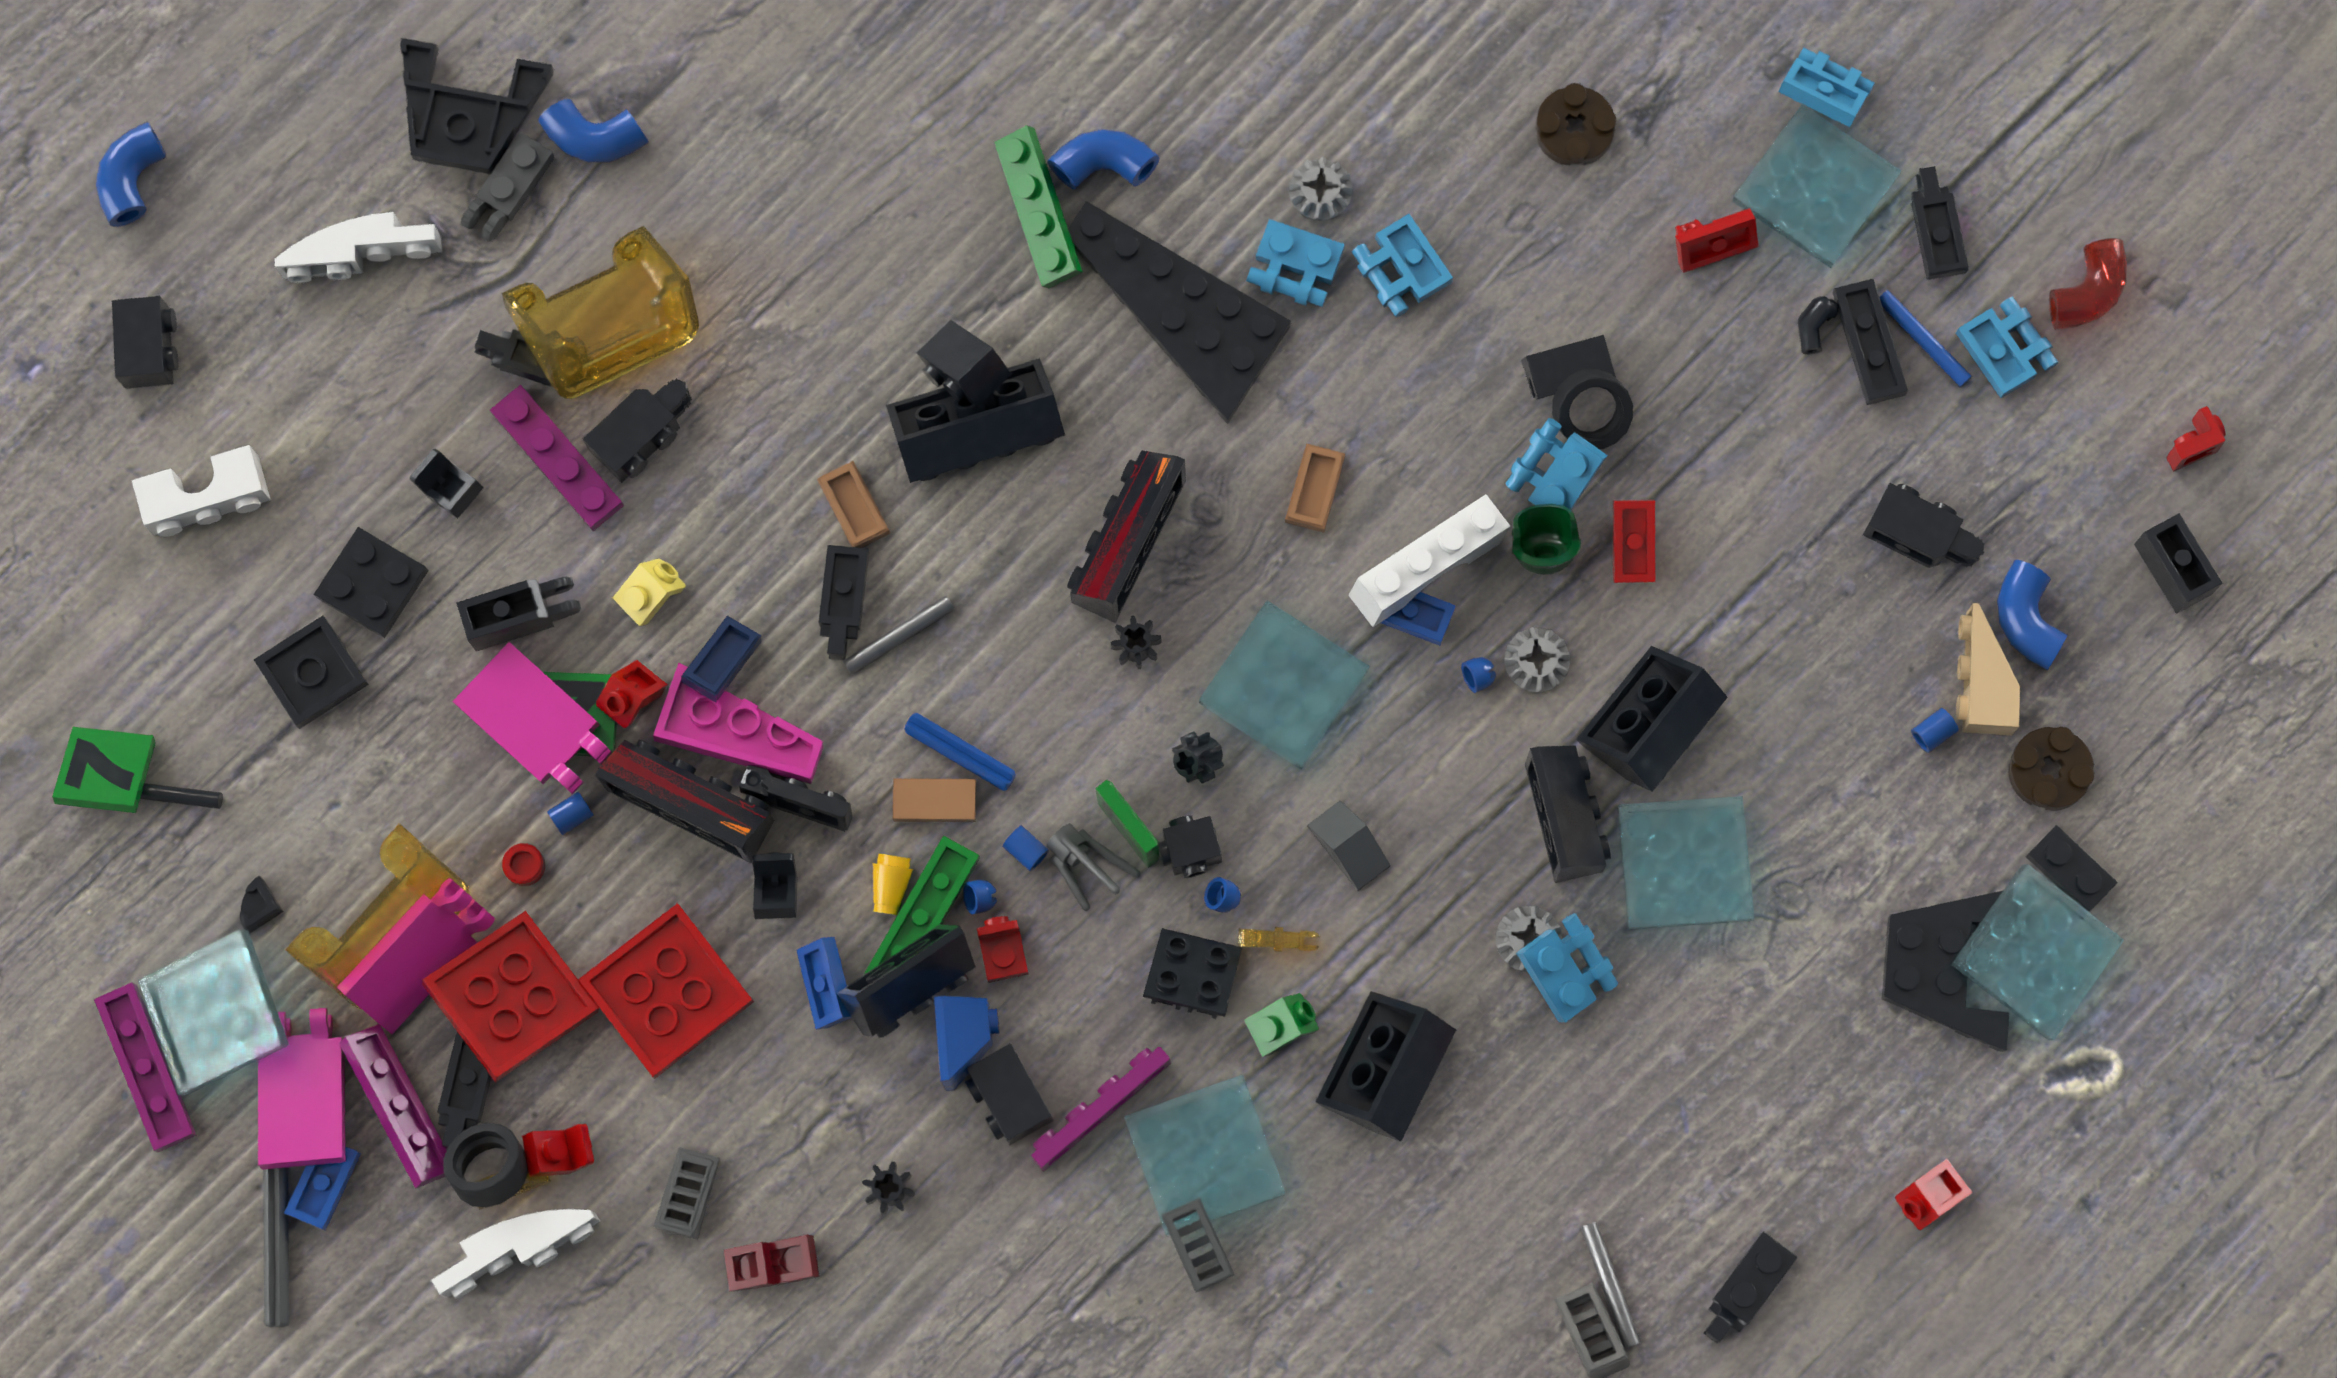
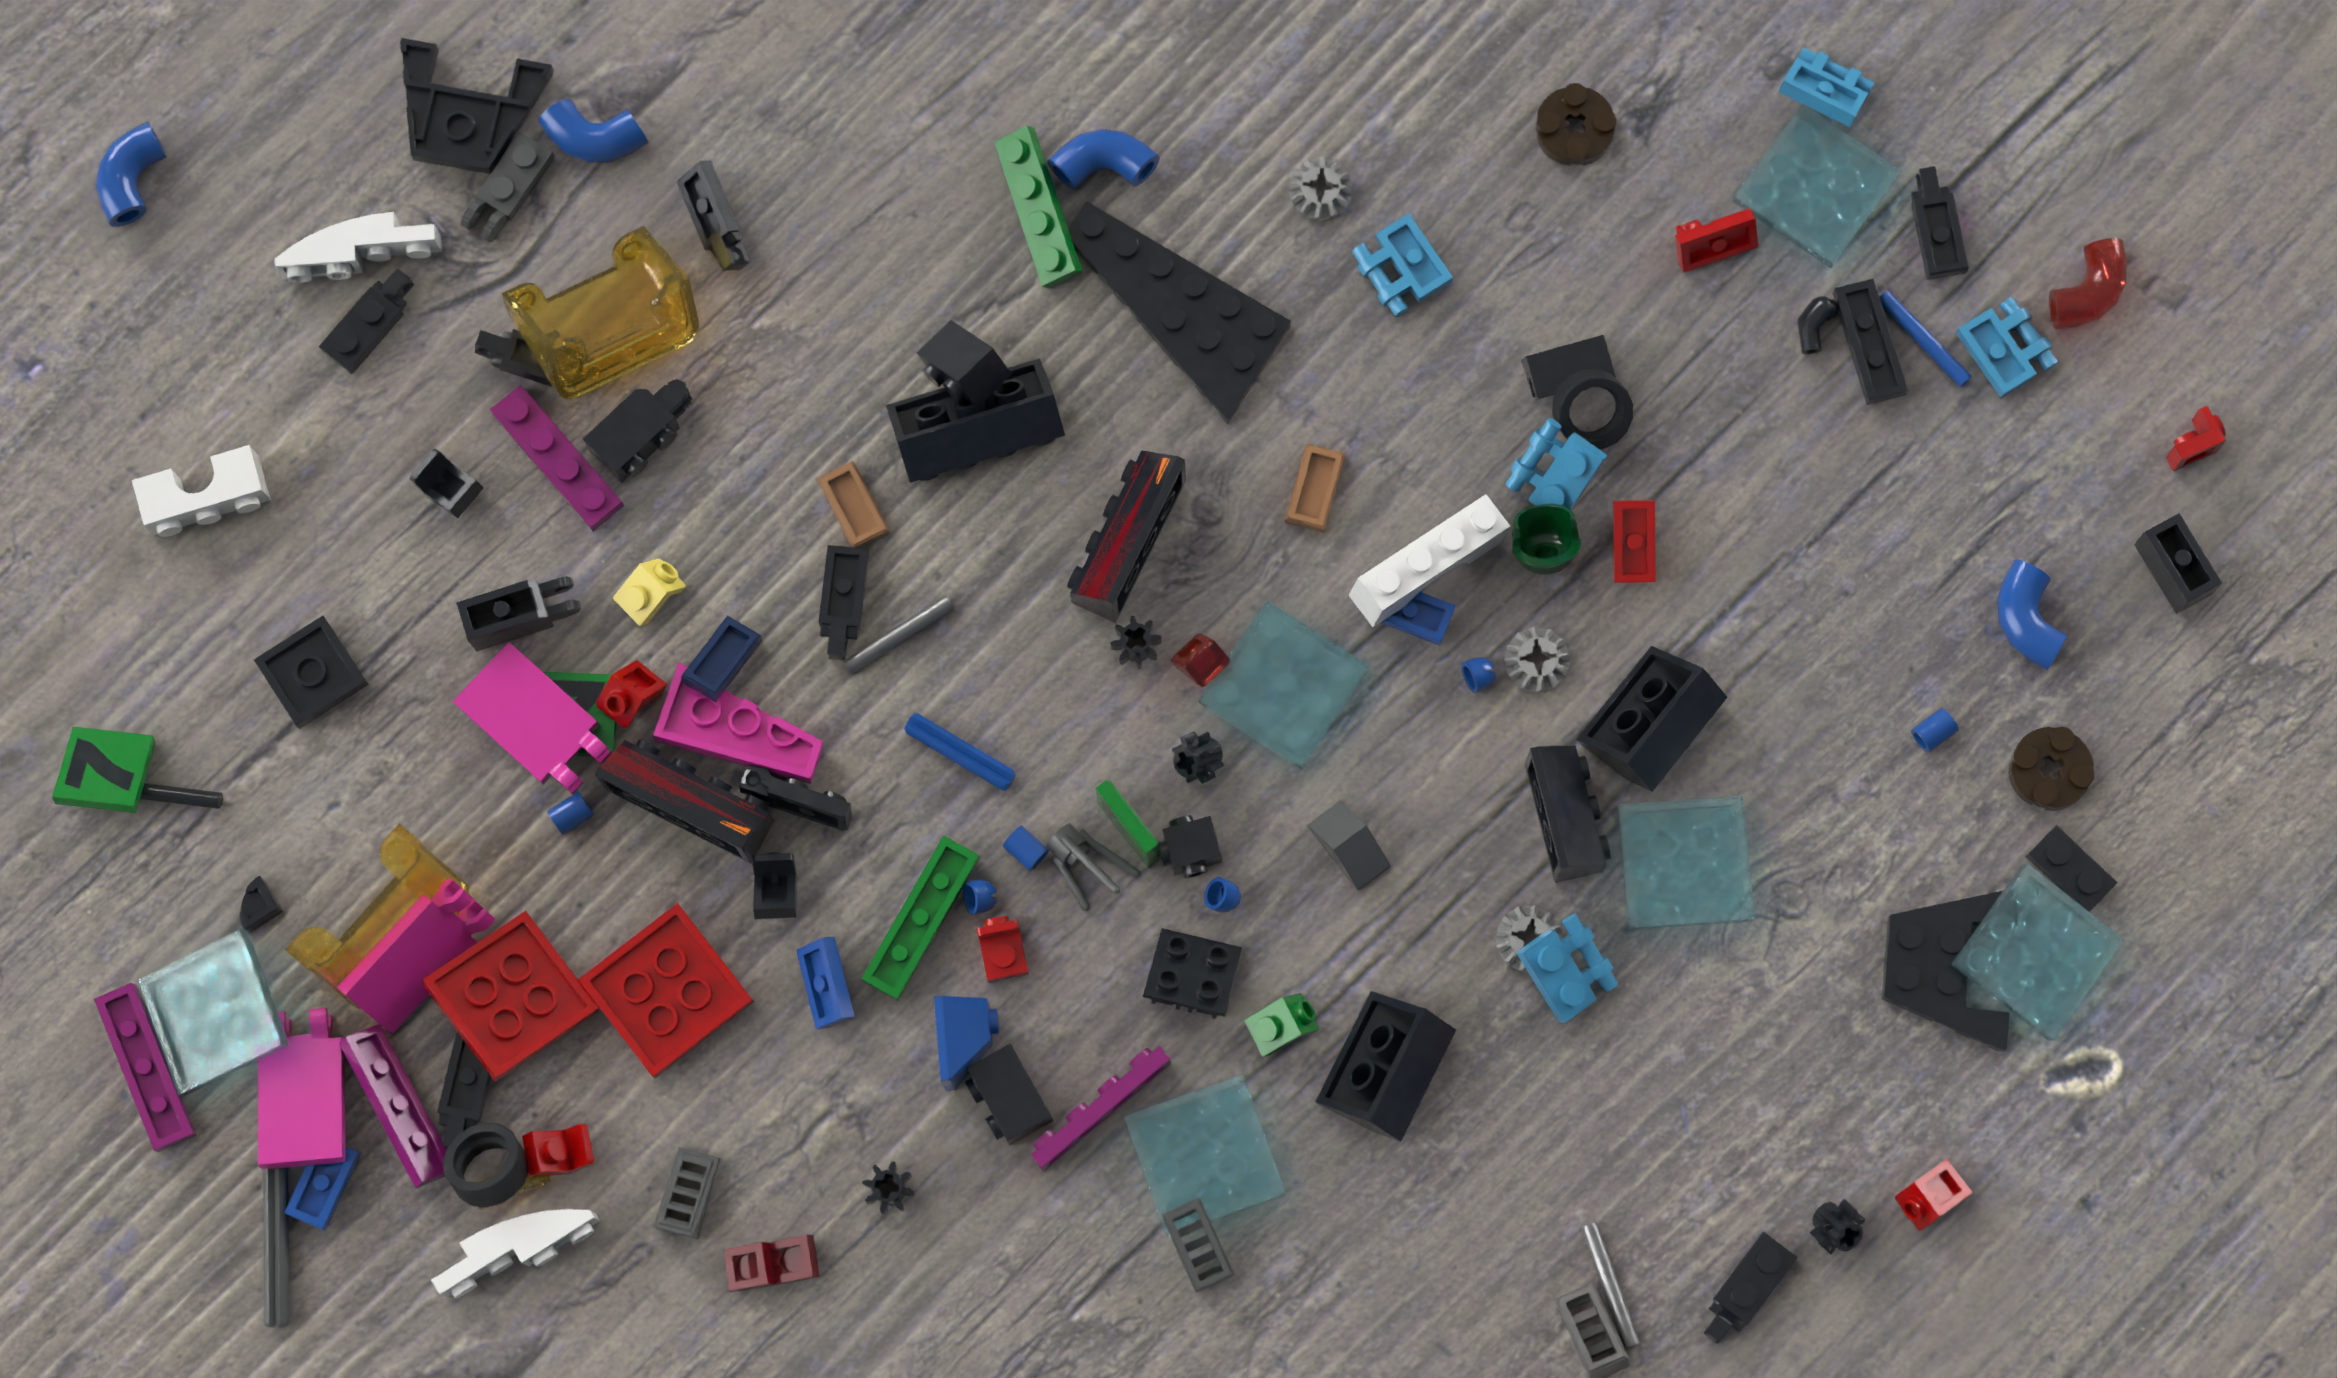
black brick [112,296,179,389] -> none
black plate [314,527,429,638] -> none
red tile [502,843,546,886] -> none
black slope [837,924,976,1038] -> none
yellow cone [873,853,913,915] -> none
medium nougat tile [892,778,977,822] -> none
clear yellow piece [1238,927,1320,952] -> none
dark azure plate [1246,219,1345,307] -> none
black hinge [1863,483,1985,568] -> none
tan slope [1956,603,2020,736] -> none
none -> black hinge [318,268,414,374]
none -> black hinge [677,160,749,271]
none -> clear red slope [1170,633,1230,687]
none -> black gear [1810,1199,1865,1254]

